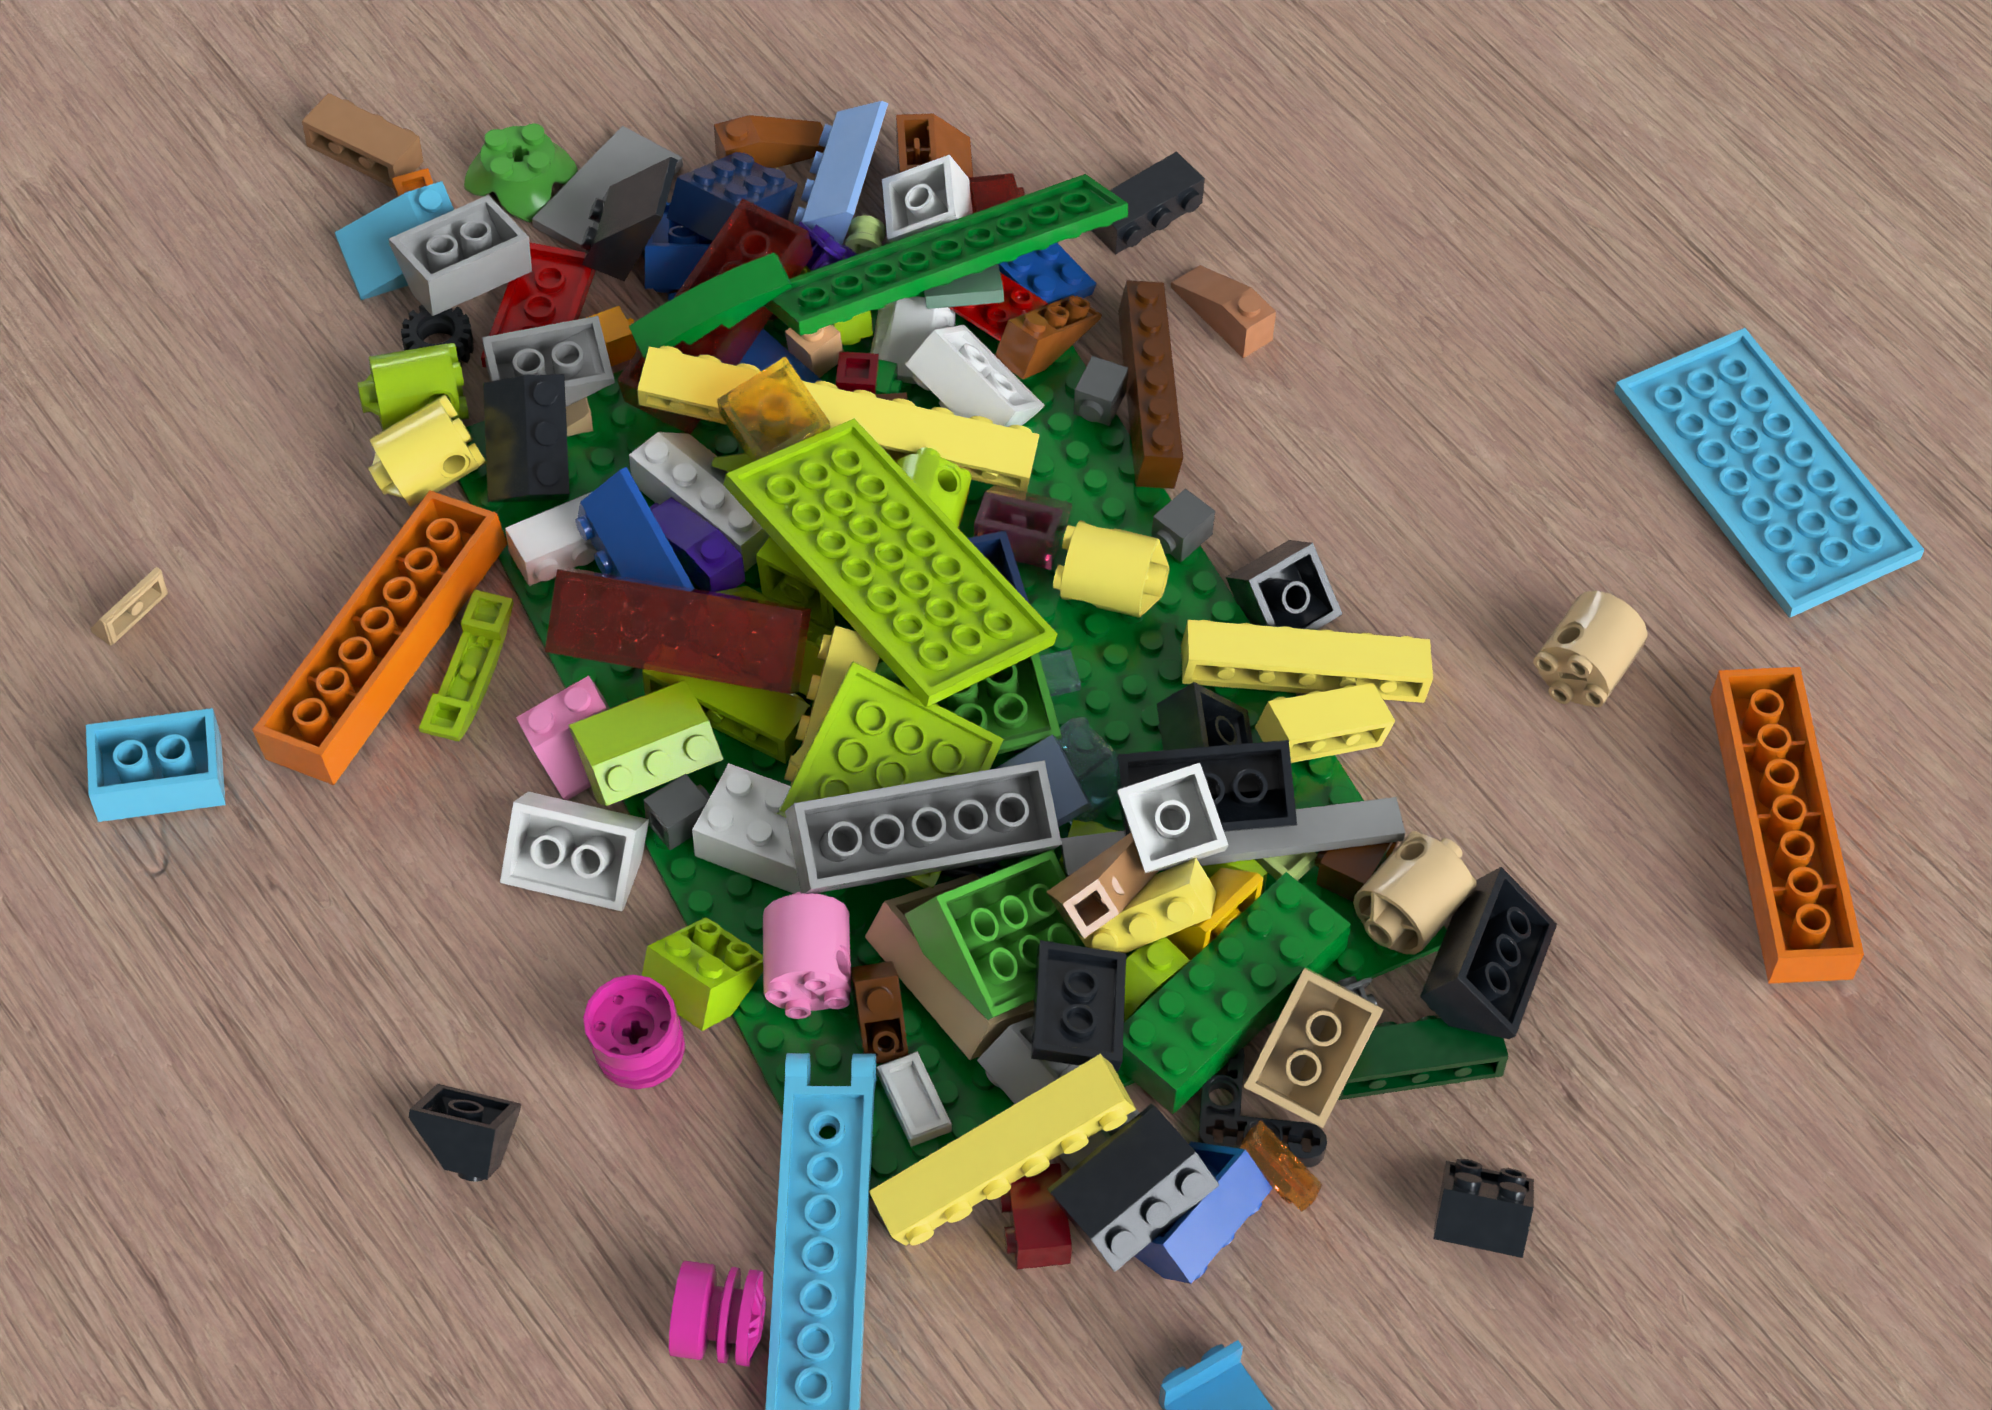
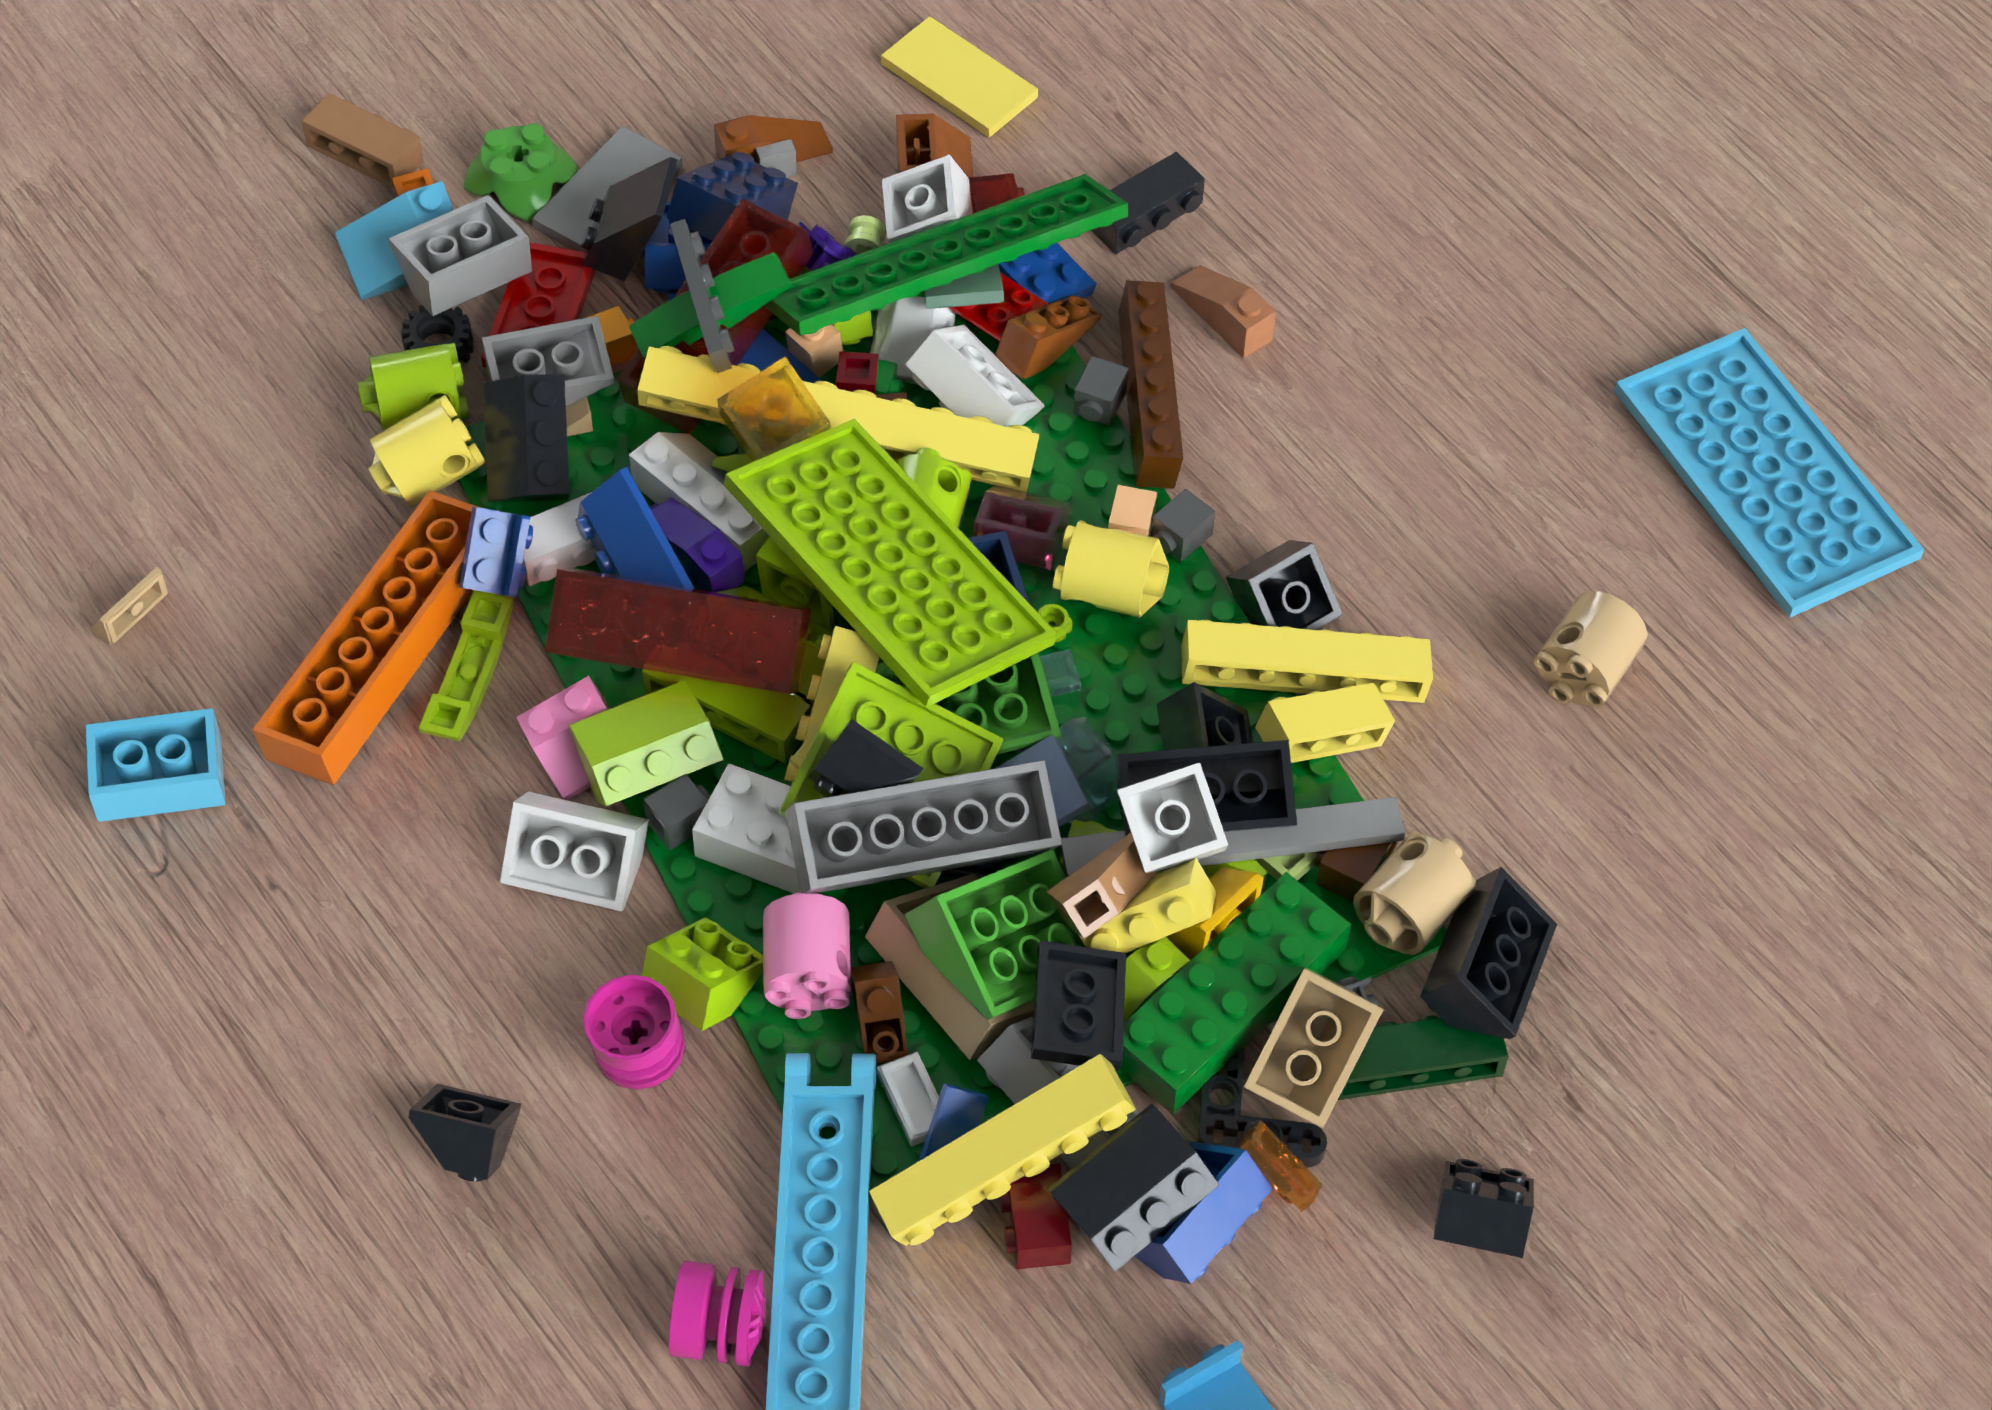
light blue slope [791,101,888,246] -> none
orange brick [1710,667,1864,984] -> none
none -> bracket [458,507,533,597]
none -> dark grey plate [670,219,735,373]
none -> light grey tile [755,139,797,177]
none -> black slope [808,719,924,798]
none -> light yellow tile [881,16,1038,138]
none -> blue tile [918,1083,988,1162]
none -> lime plate [1038,604,1073,642]
none -> light nougat brick [1108,485,1157,536]

